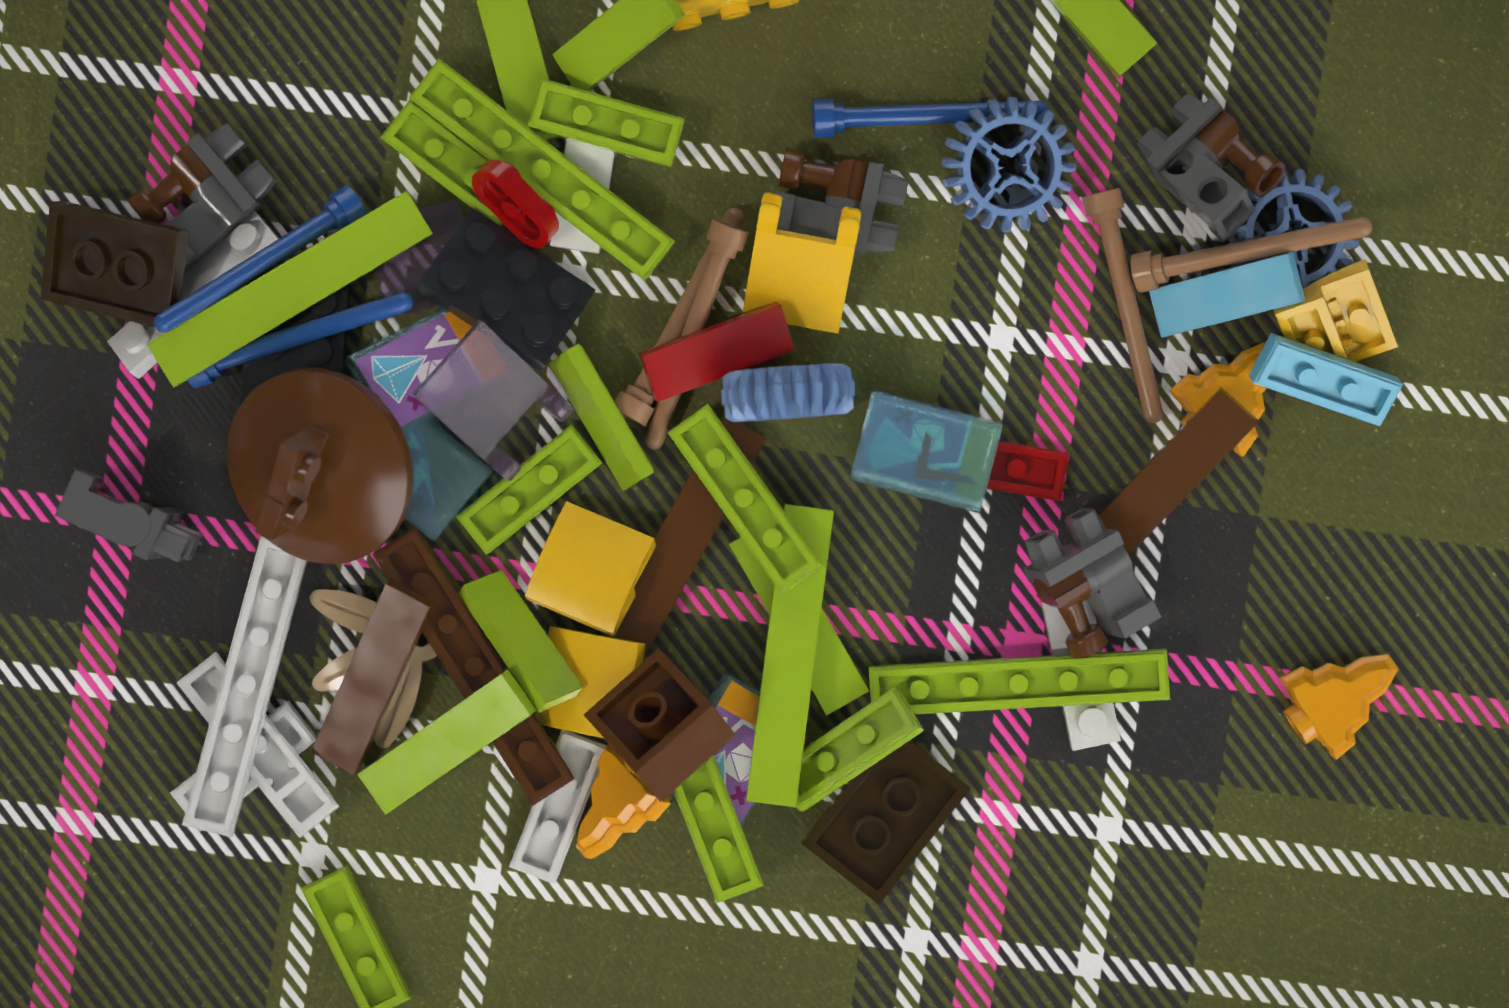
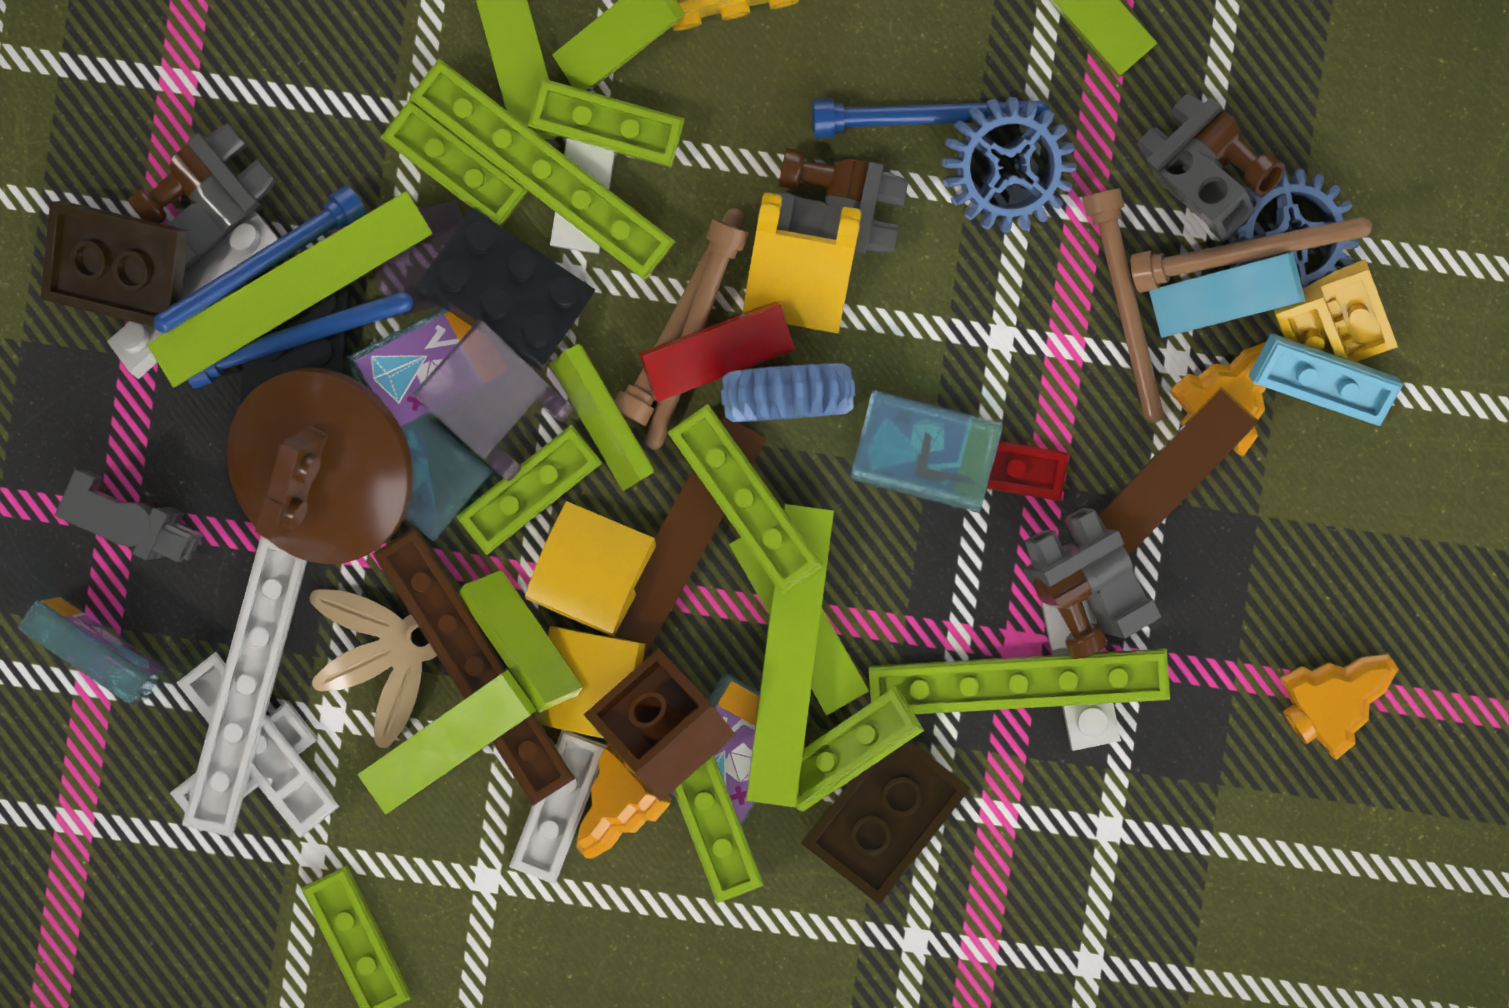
reddish brown tile [311,580,435,775] -> none
red plate [472,159,559,248] -> none
none -> clear light blue piece [18,596,168,705]

